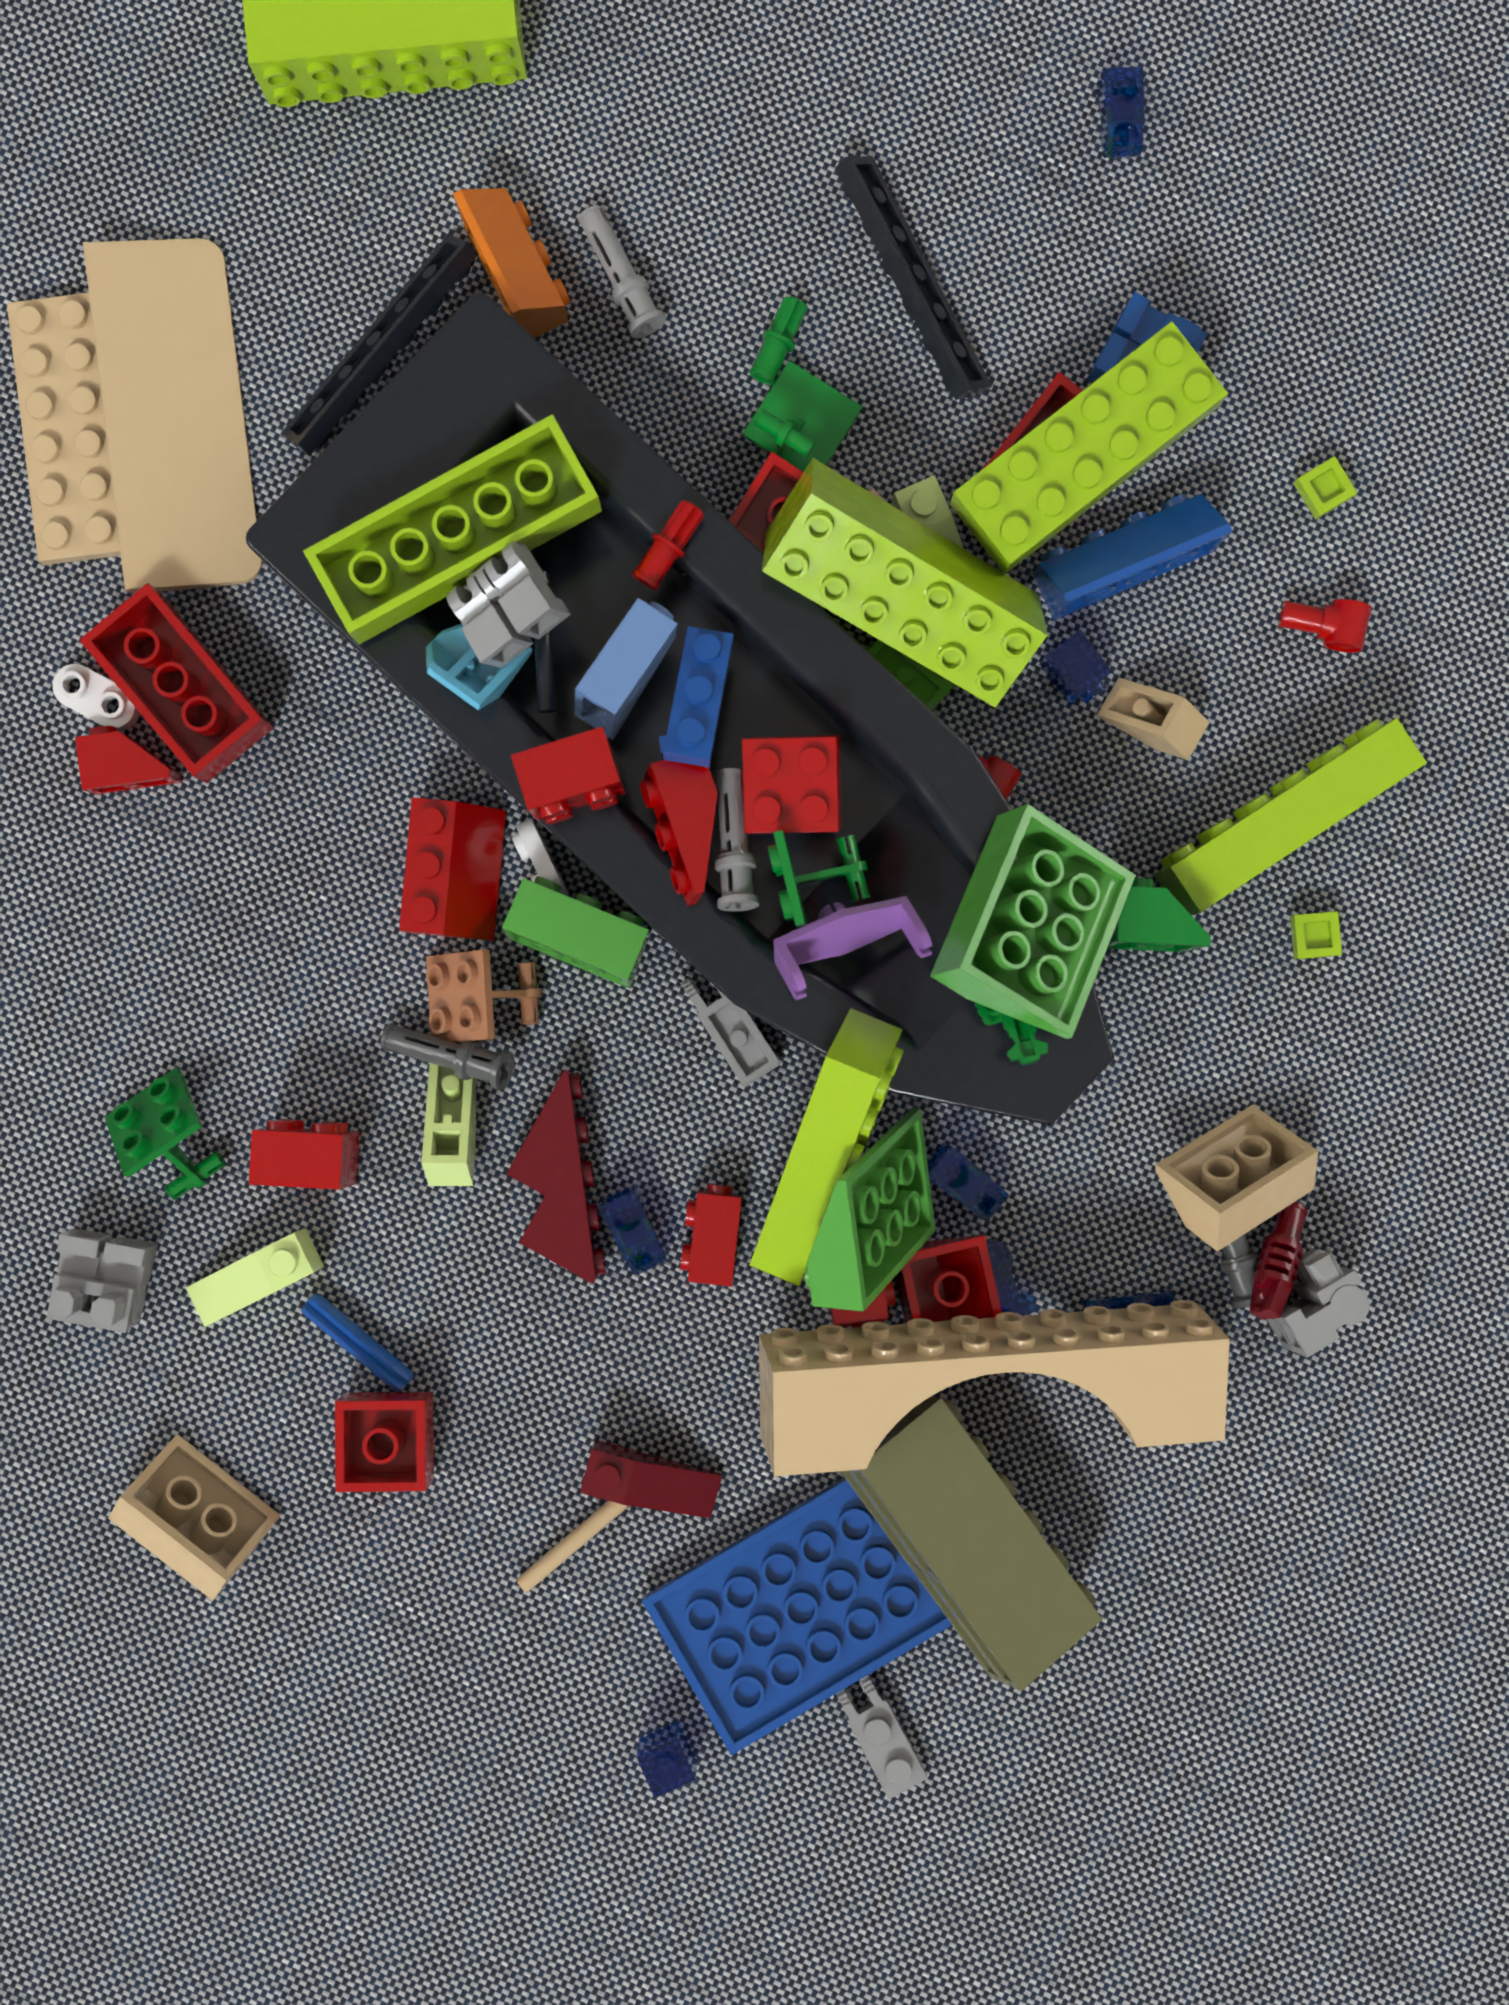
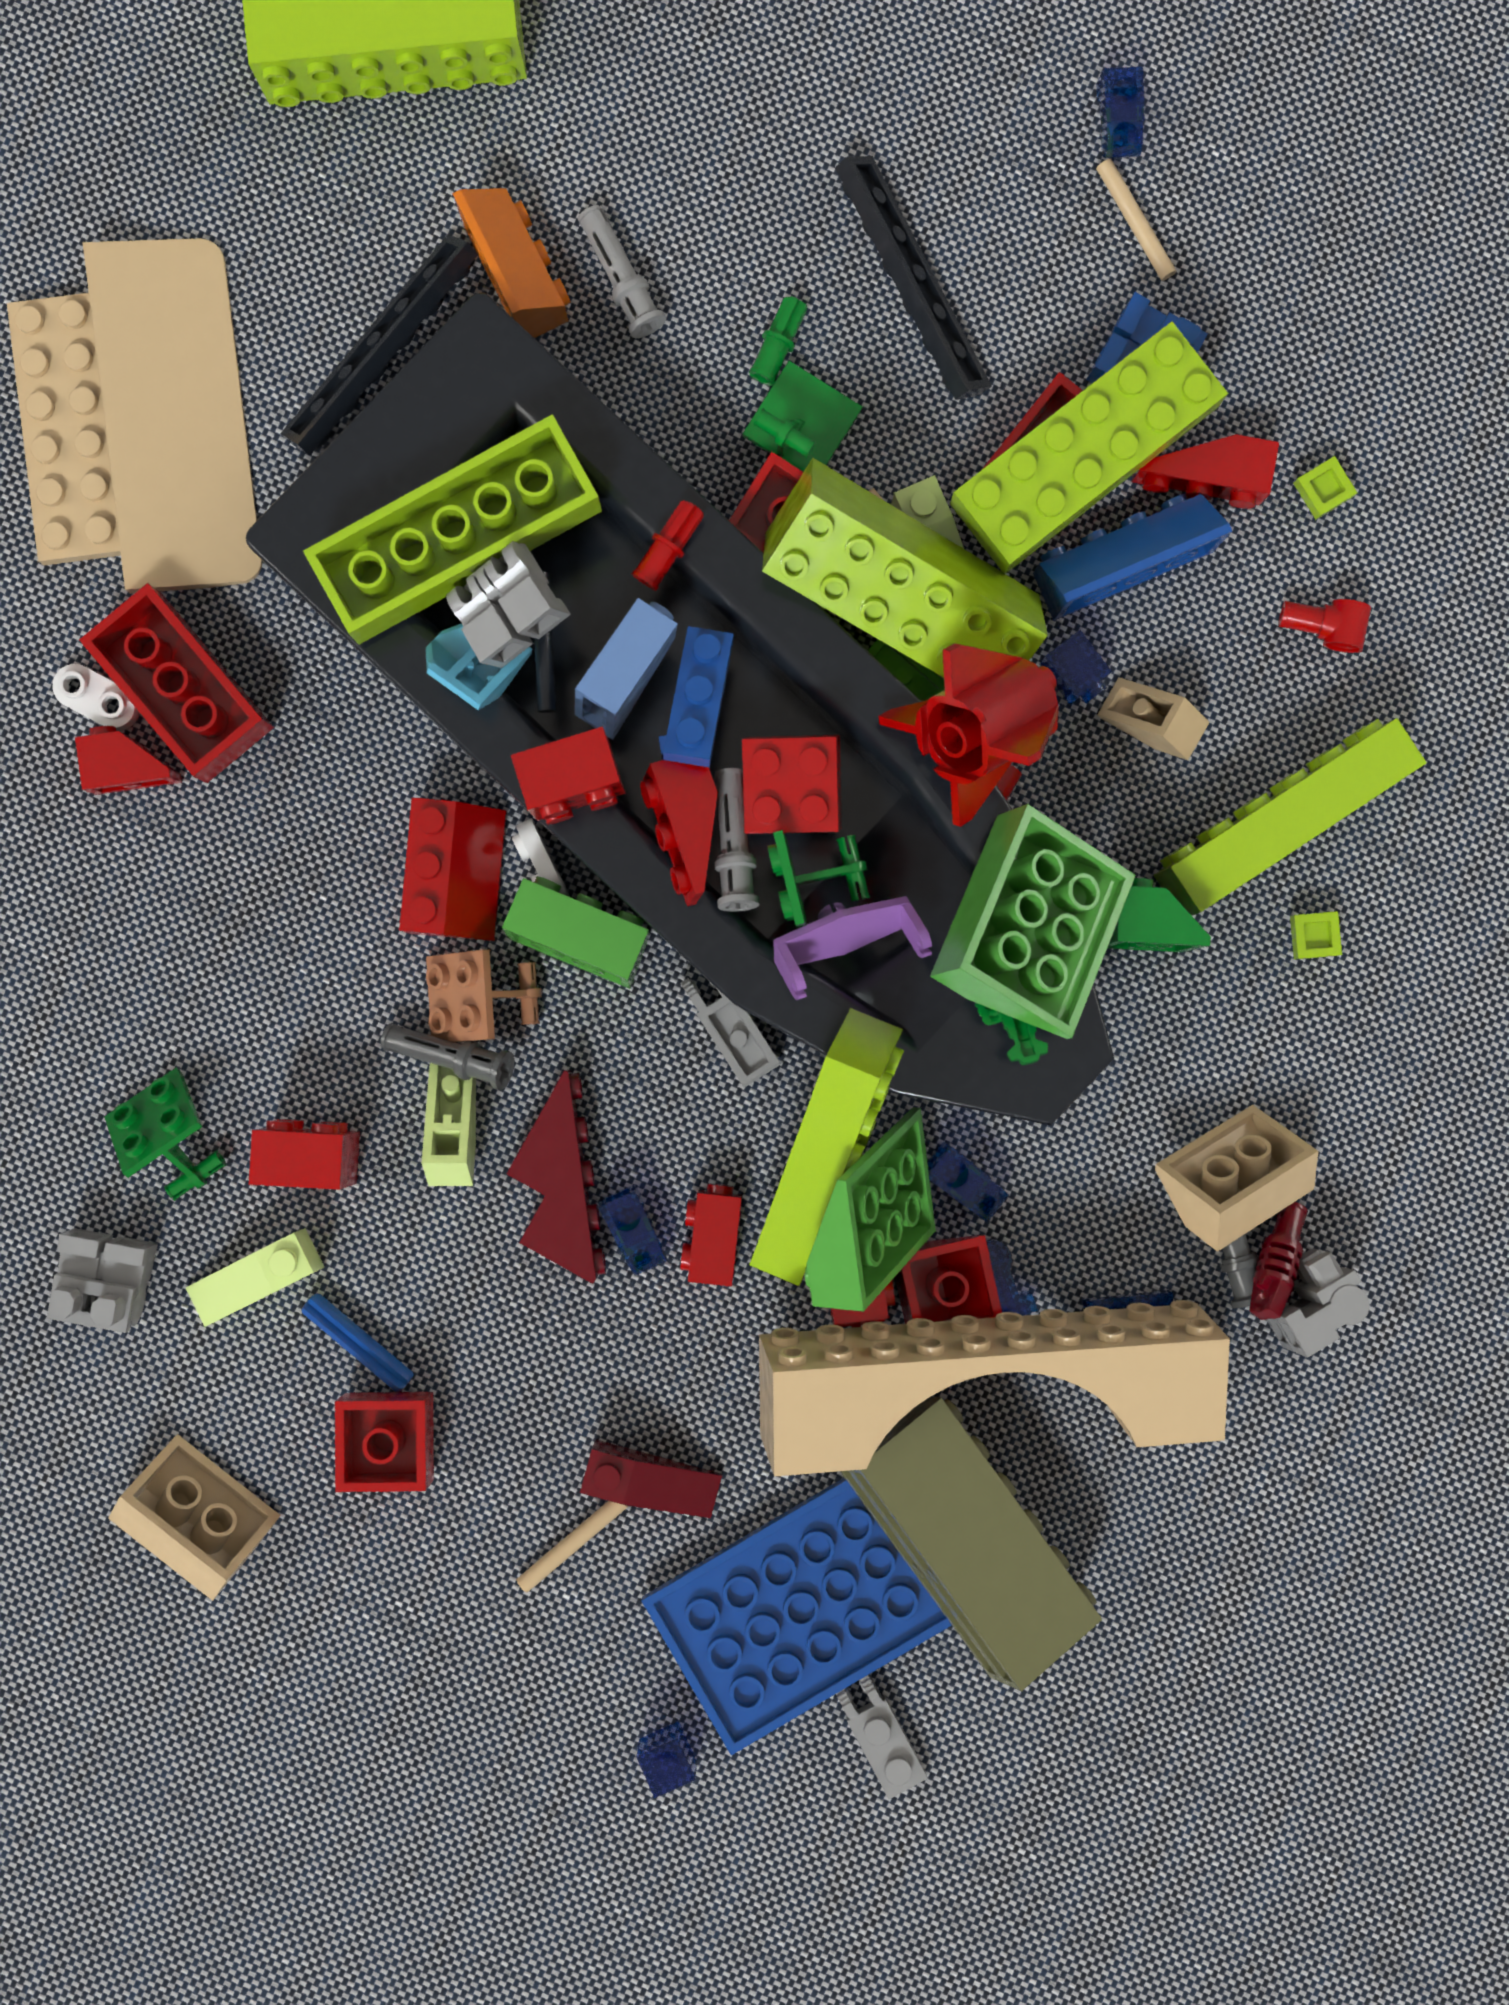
none -> red brick [878,643,1058,827]
none -> tan bar [1096,158,1177,281]
none -> red slope [1132,434,1279,509]

